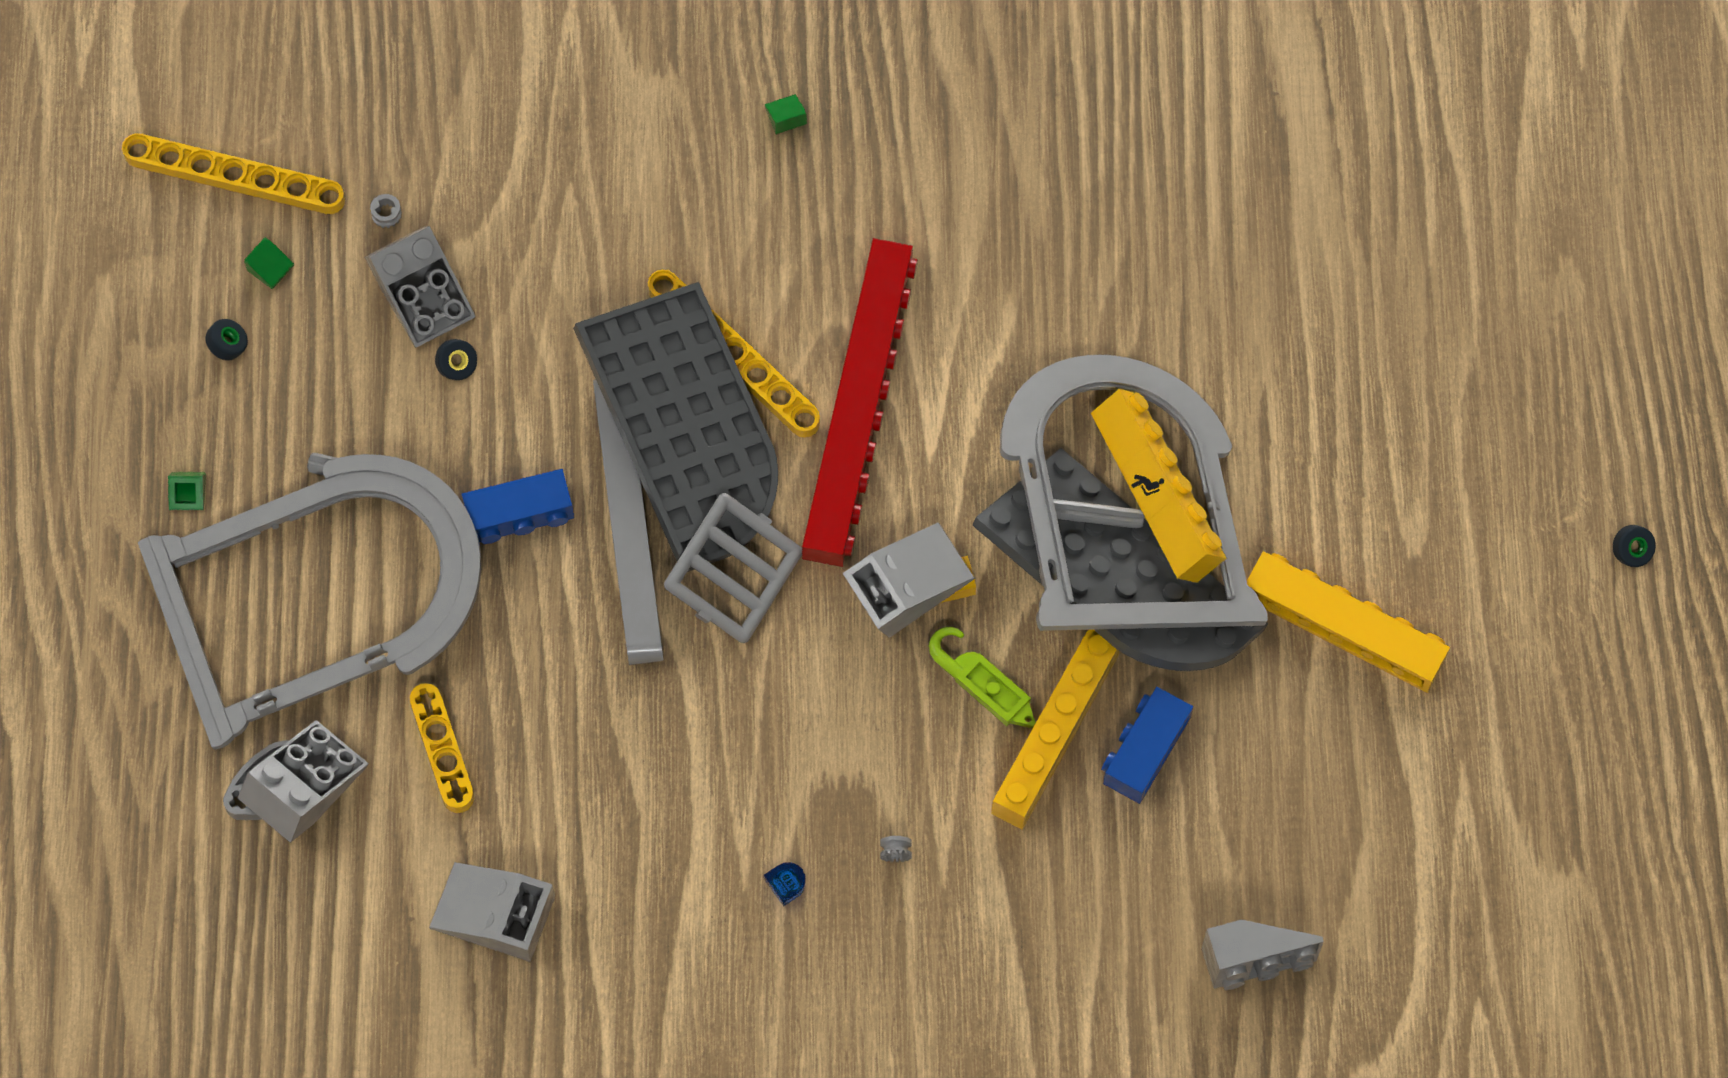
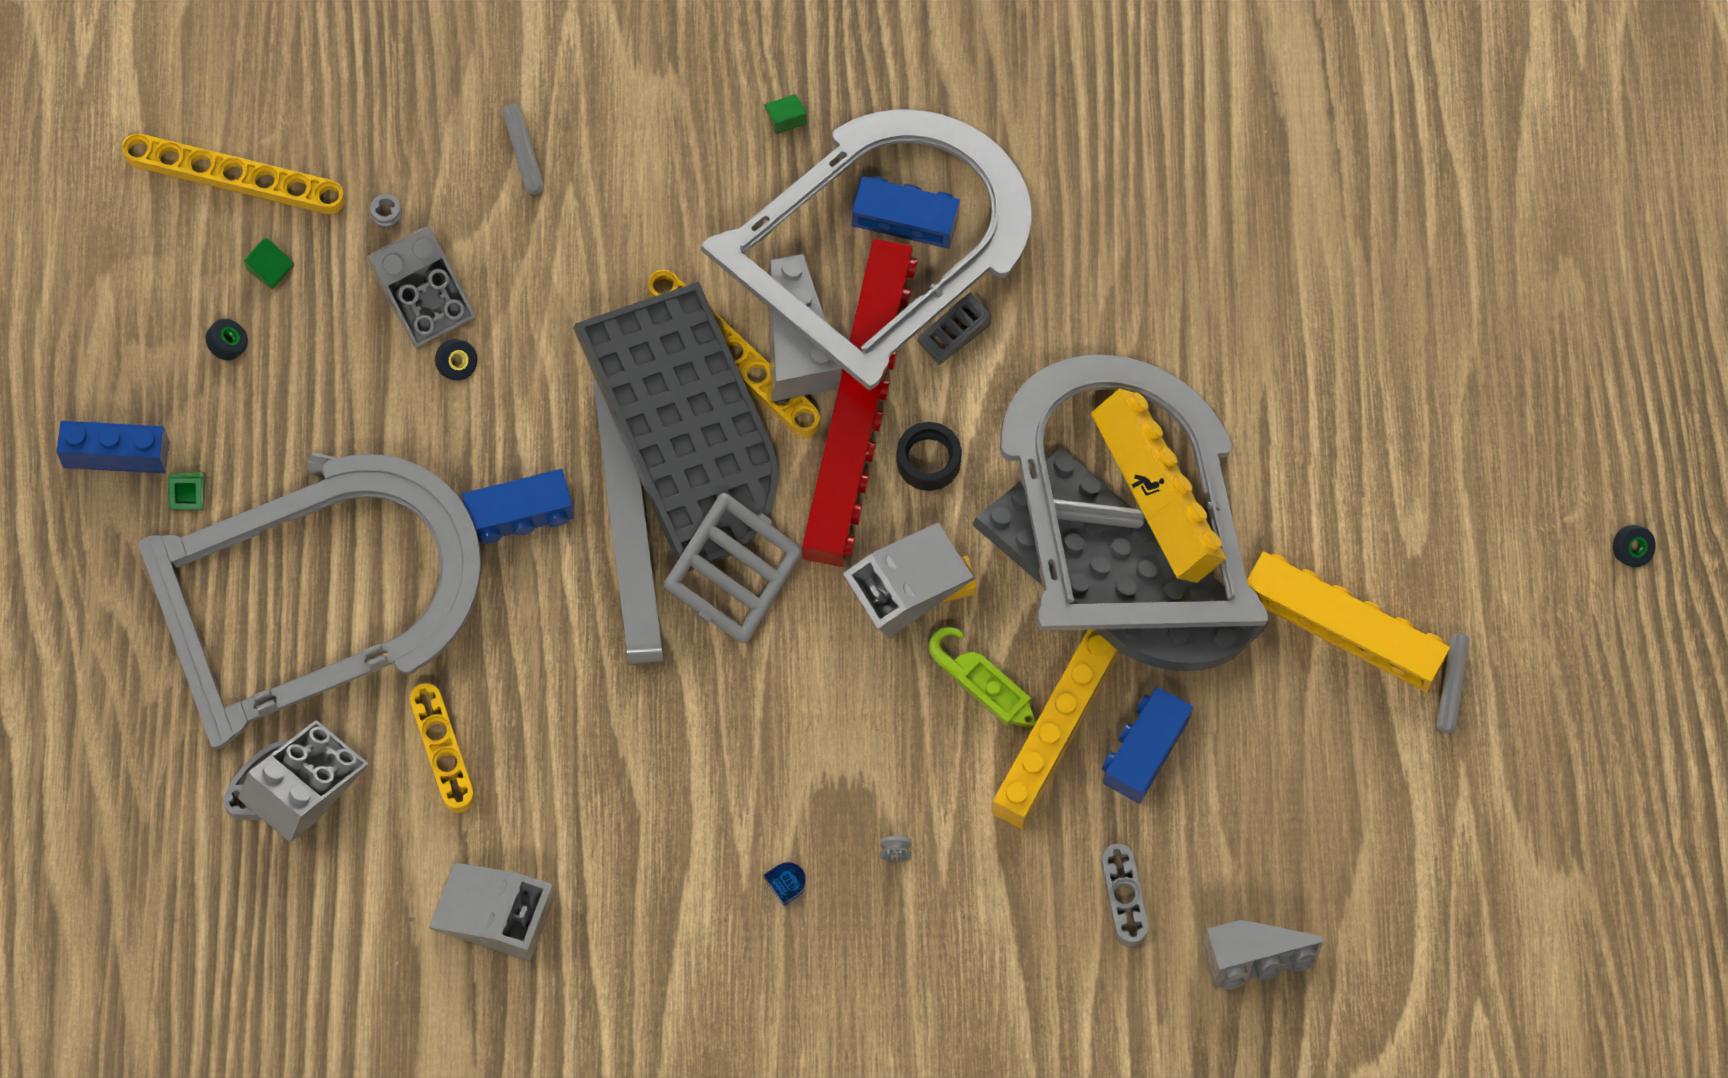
none -> blue brick [56,421,170,474]
none -> light grey axle [502,103,544,195]
none -> door [701,109,1031,390]
none -> light grey wedge [767,254,842,402]
none -> blue brick [852,177,960,249]
none -> black tyre [896,421,962,491]
none -> dark grey slope [917,293,991,365]
none -> light grey beam [1101,844,1148,947]
none -> light grey axle [1436,633,1469,734]

